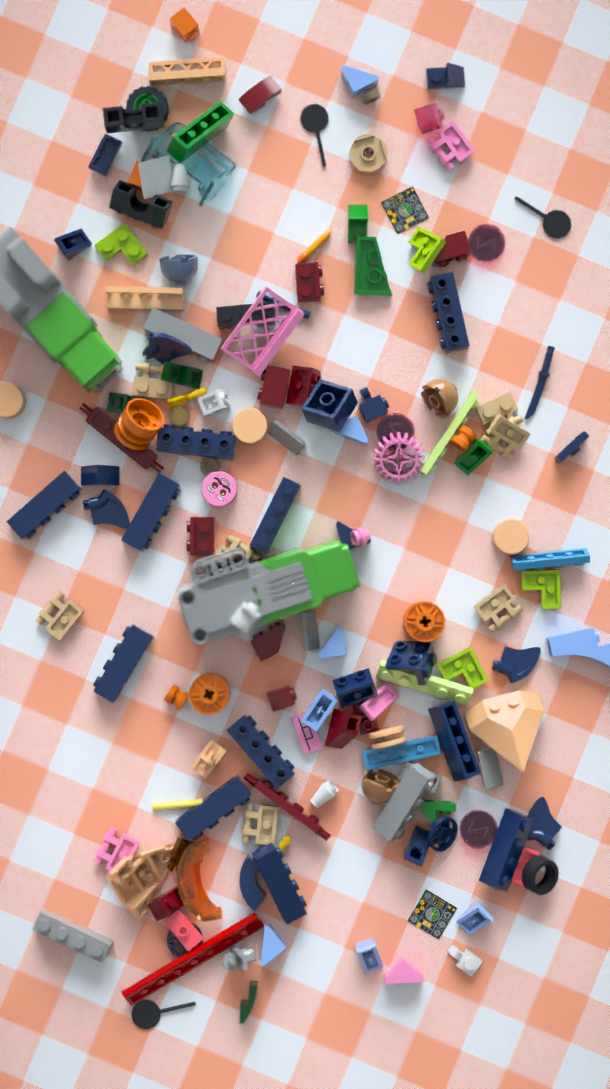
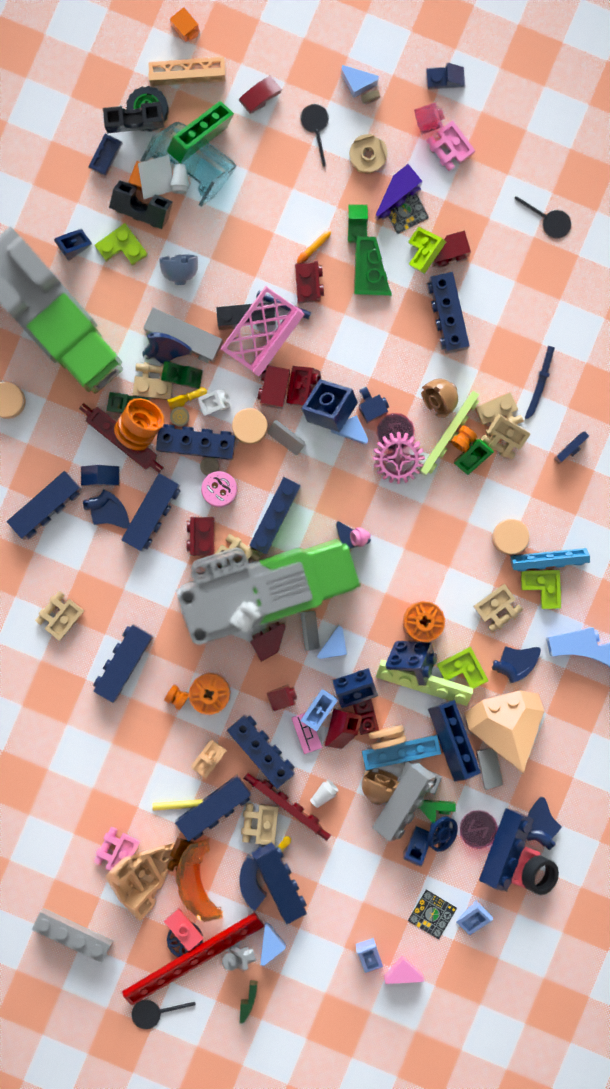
light nougat fence [105,286,184,311] -> none
dark red slope [147,880,195,921] -> none
bright pink tile [359,682,399,721] -> none
white plate [448,945,483,977] -> none
clear pink tile [468,224,506,262] -> none
none -> dark purple slope [375,164,423,221]

